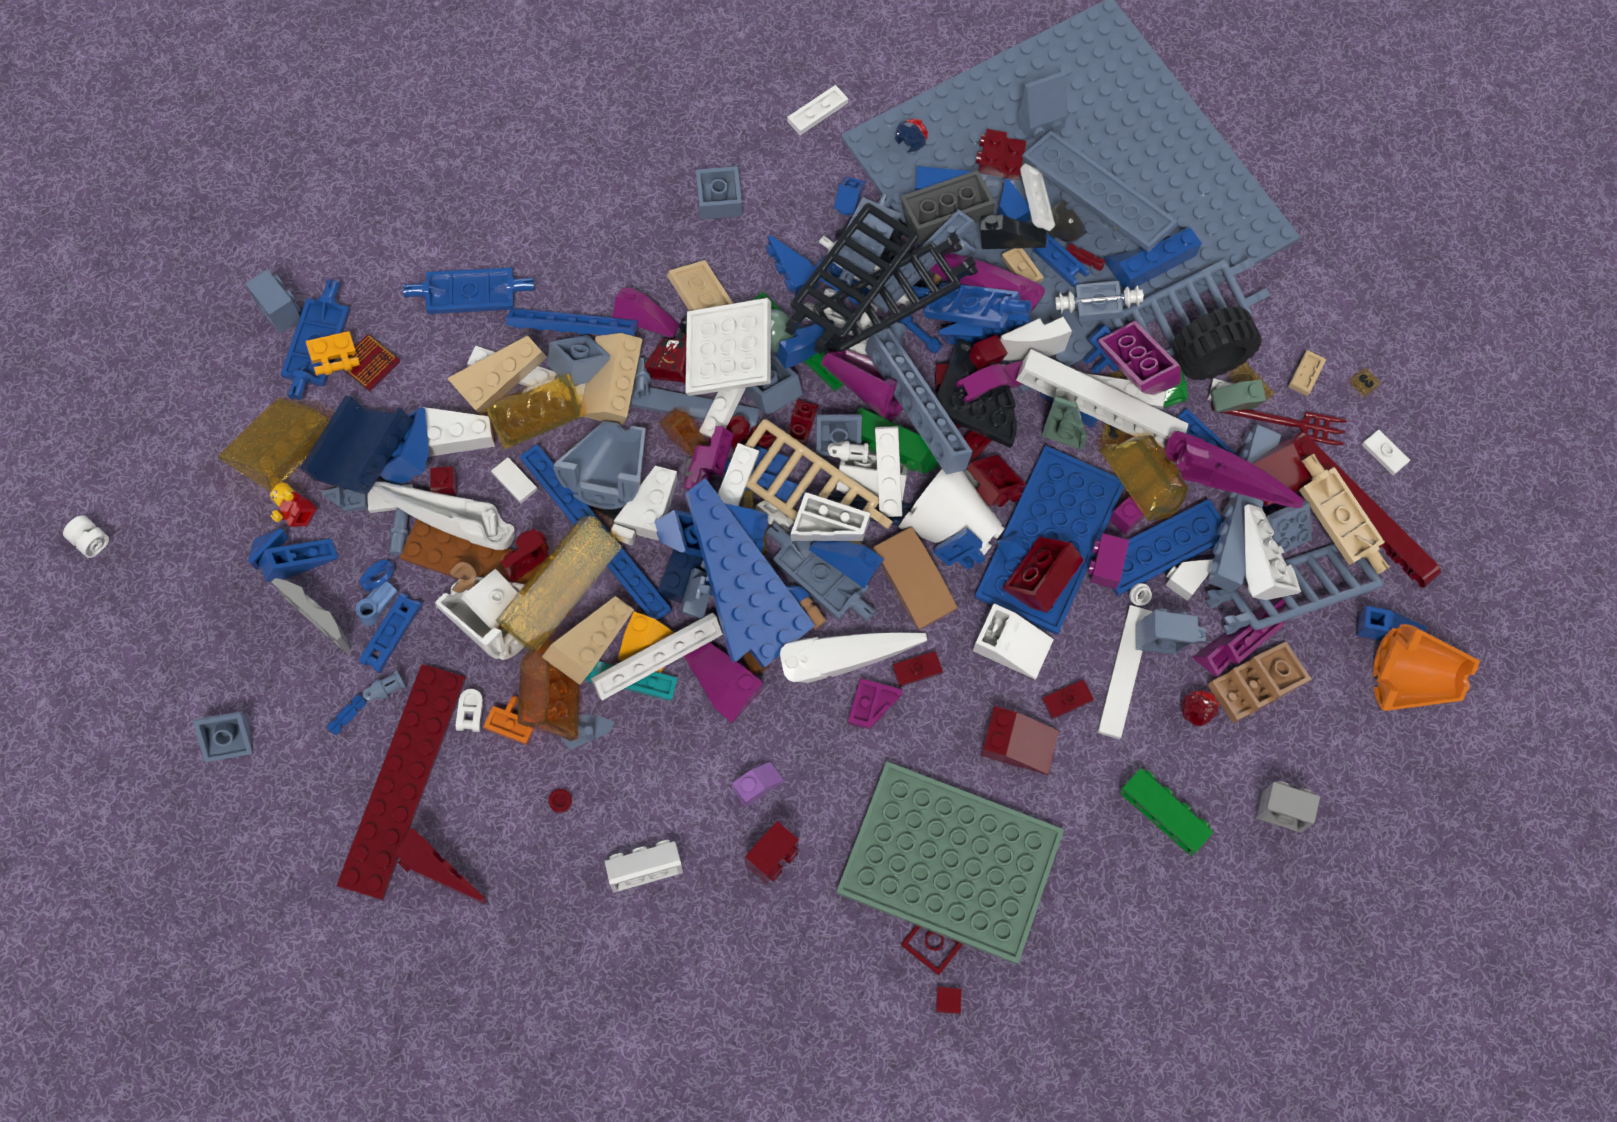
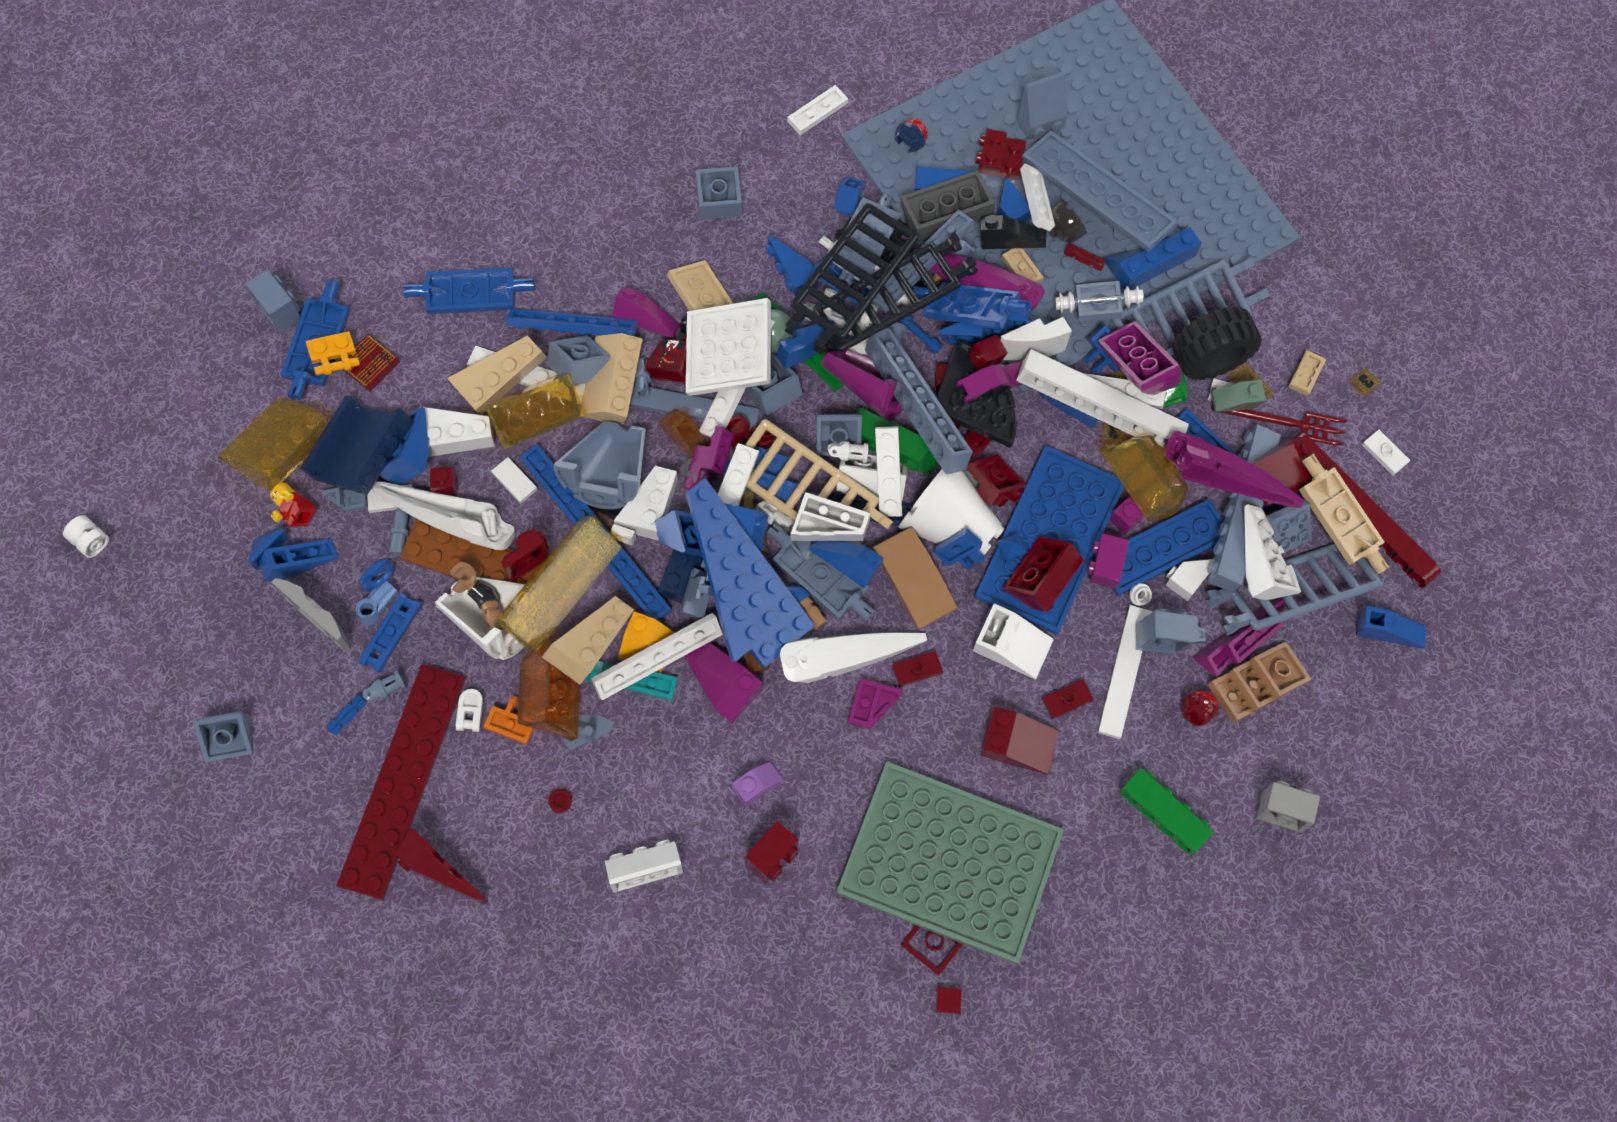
white plate [462,569,523,630] -> none
dark red slope [787,400,819,446] -> none
blue hinge [1033,234,1090,287] -> none
sand green wedge [1041,396,1087,450] -> none
orange cone [1373,624,1480,711] -> none

